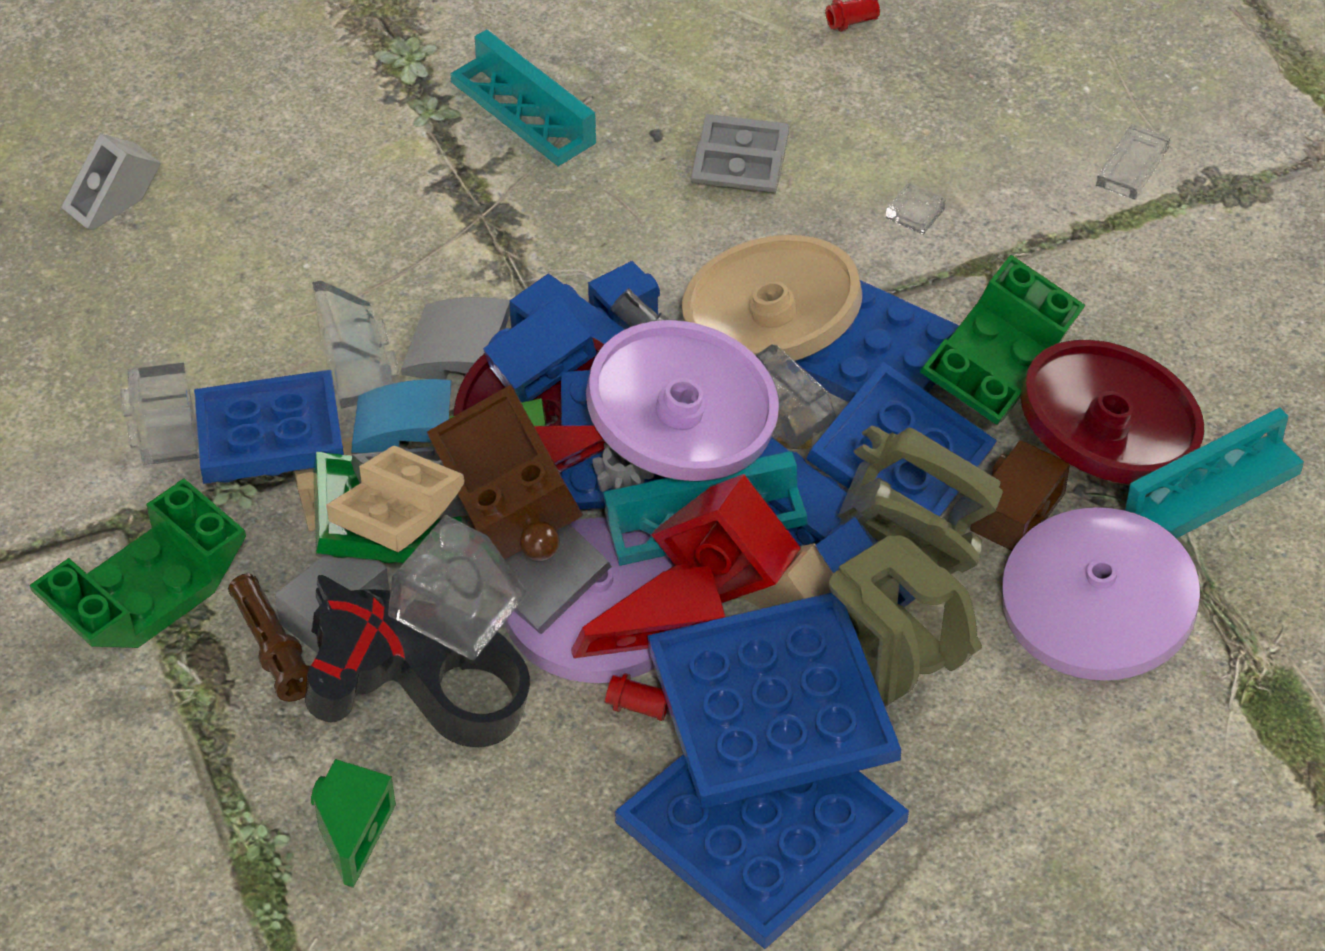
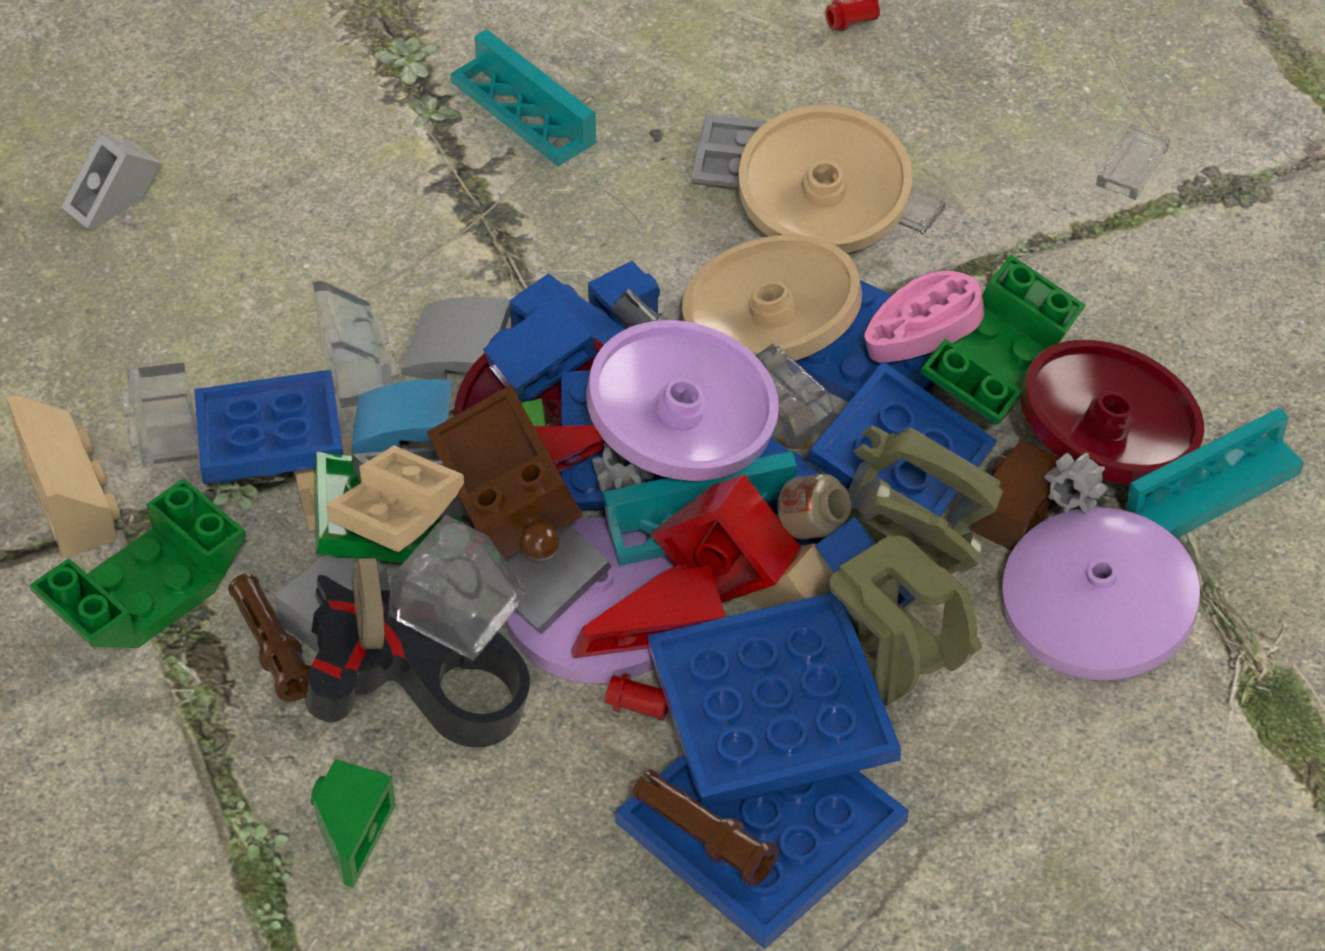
none -> tan slope [6,395,121,558]
none -> dark tan tile [353,558,384,649]
none -> reddish brown pin [632,769,779,887]
none -> tan dish [738,105,912,253]
none -> dark tan head [777,474,851,539]
none -> bright pink piece [864,271,985,363]
none -> light grey gear [1045,452,1108,513]

